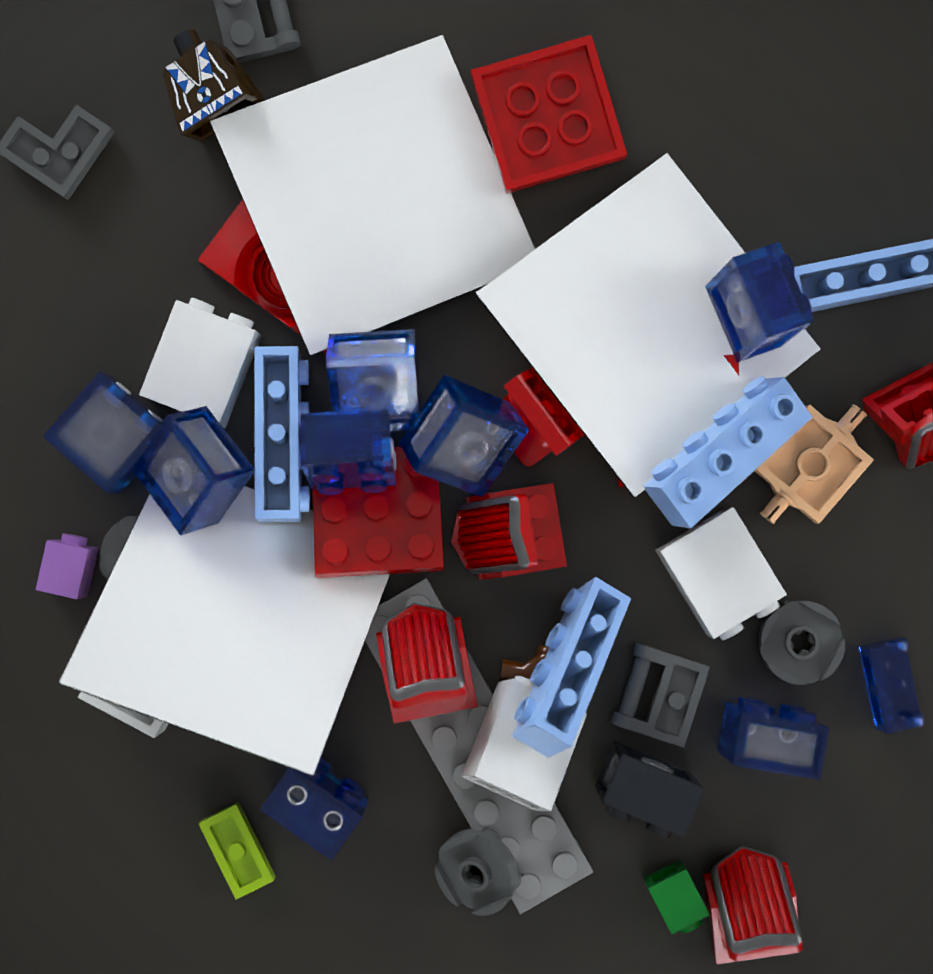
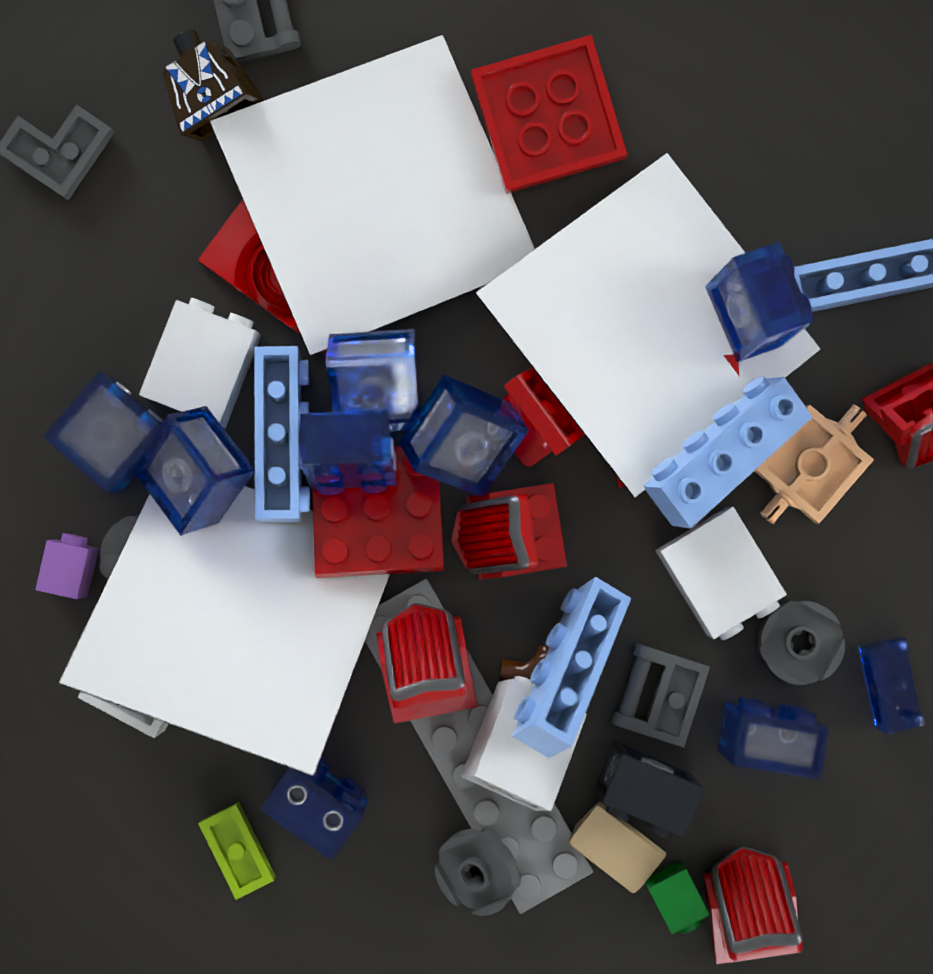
none -> tan slope [569,801,666,893]

